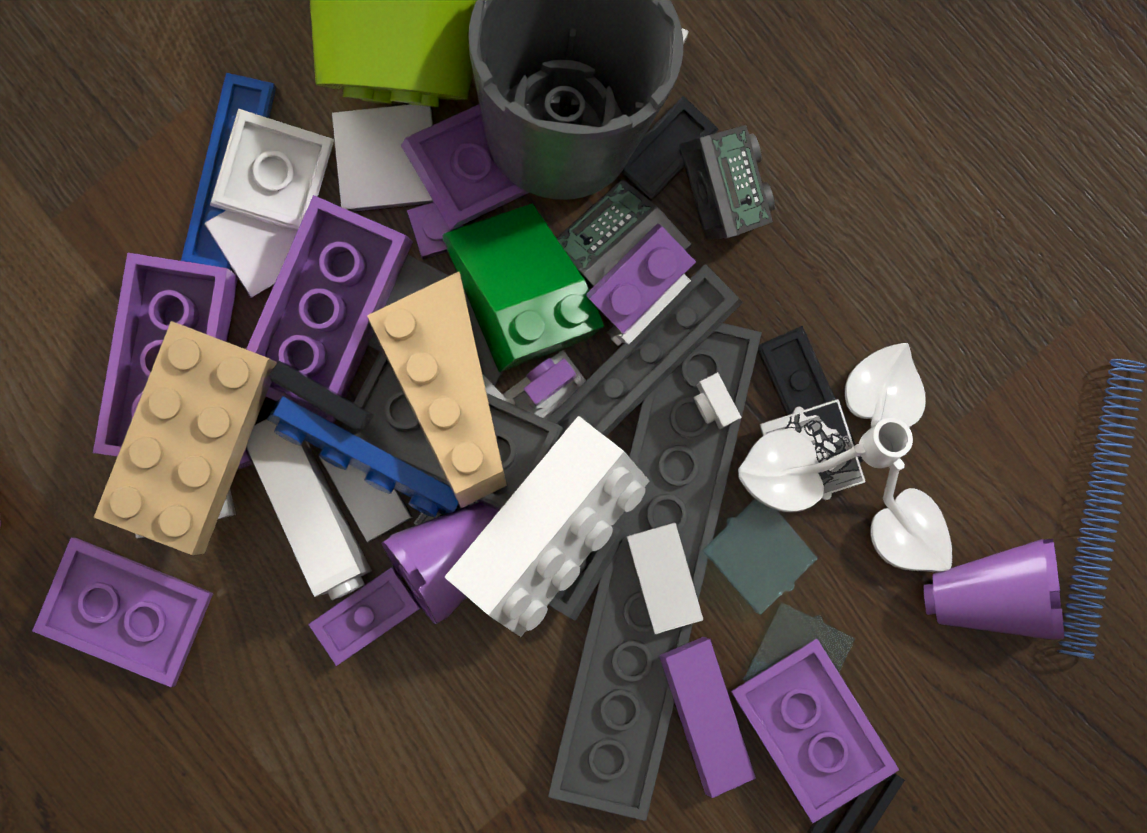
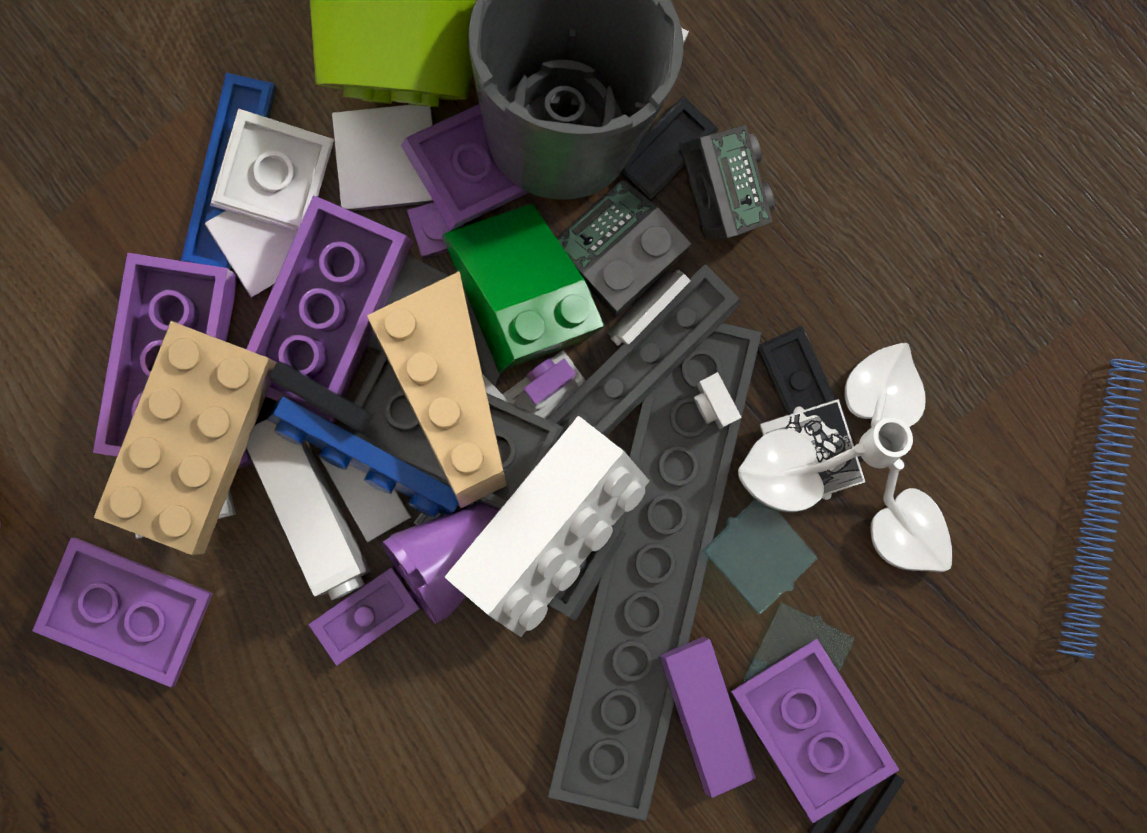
medium lavender plate [586,223,696,333] -> none
white tile [626,523,703,634] -> none
medium lavender cone [924,539,1064,640] -> none

